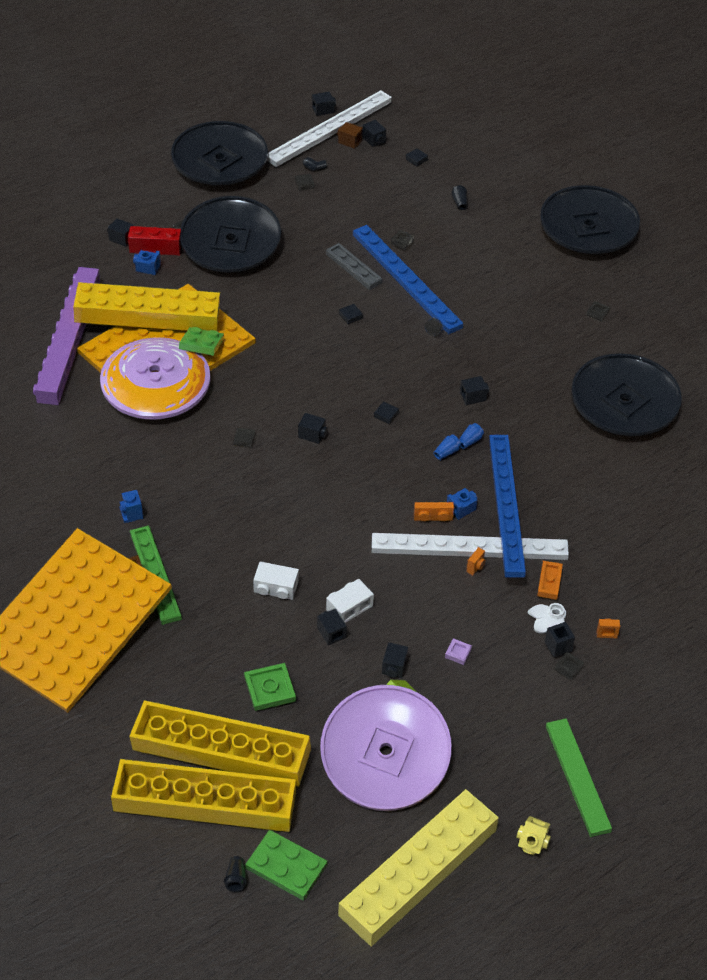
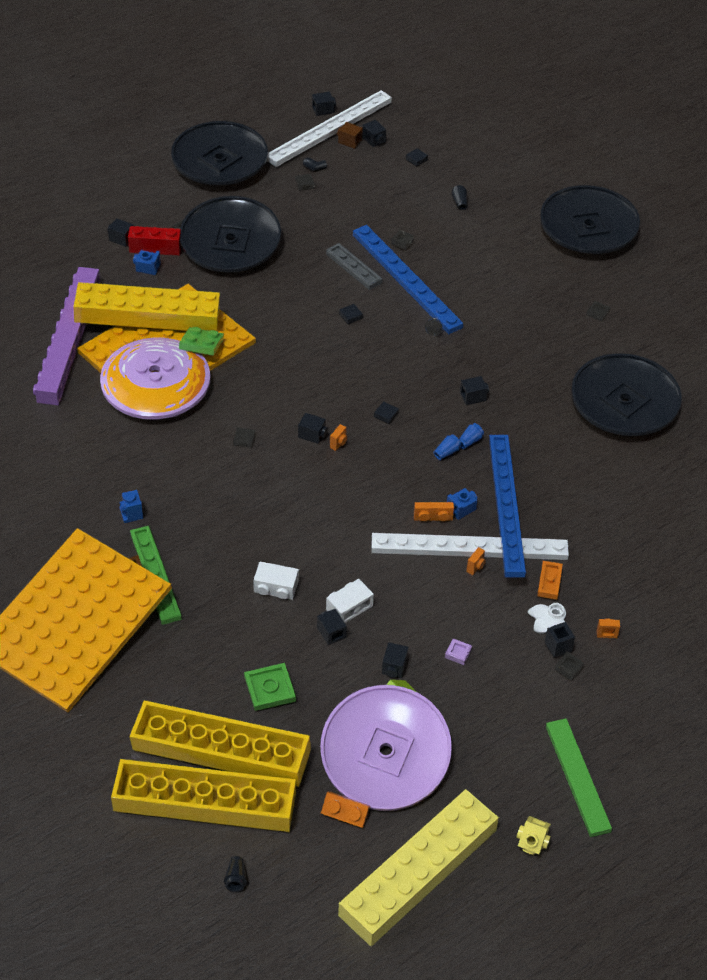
bright green plate [245,830,327,901] -> none
none -> orange plate [321,791,370,828]
none -> orange plate [330,424,347,451]

